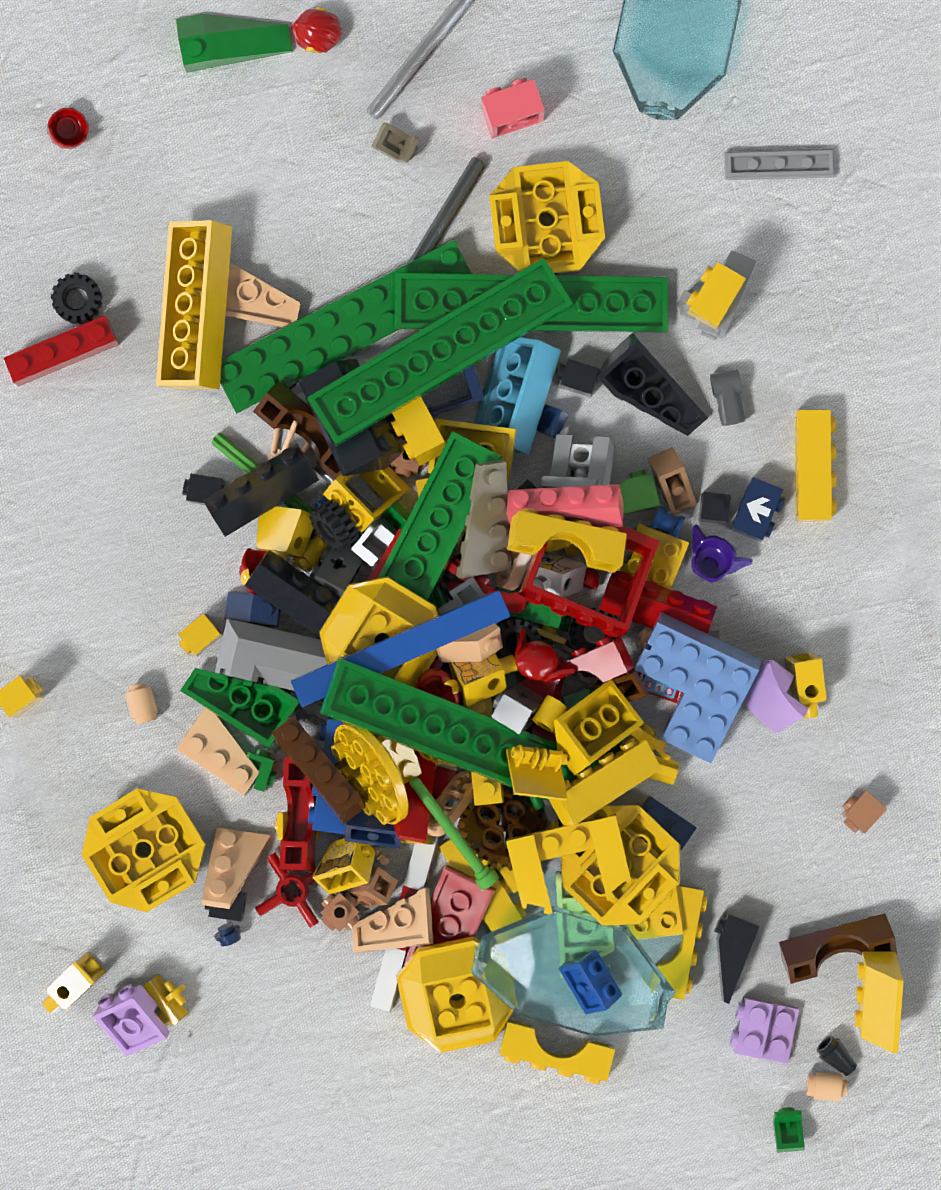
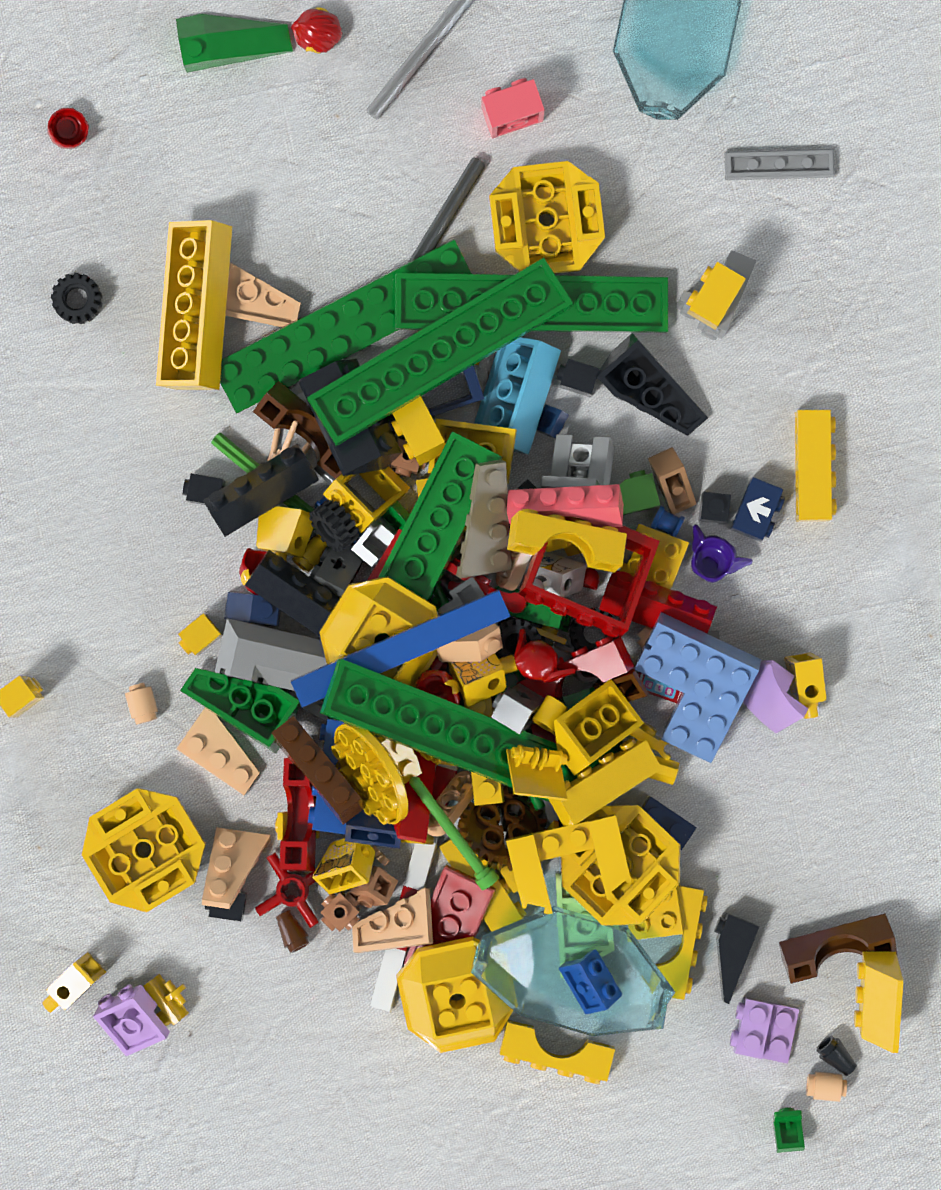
red brick [3,316,119,387] -> none
dark blue plate [214,923,242,947] -> none
green bracket [247,748,277,792] -> none
dark tan bracket [371,122,419,163] -> none
dark grey piece [710,369,745,426] -> none
nougat brick [841,790,887,834] -> none
none -> reddish brown cone [275,910,310,953]

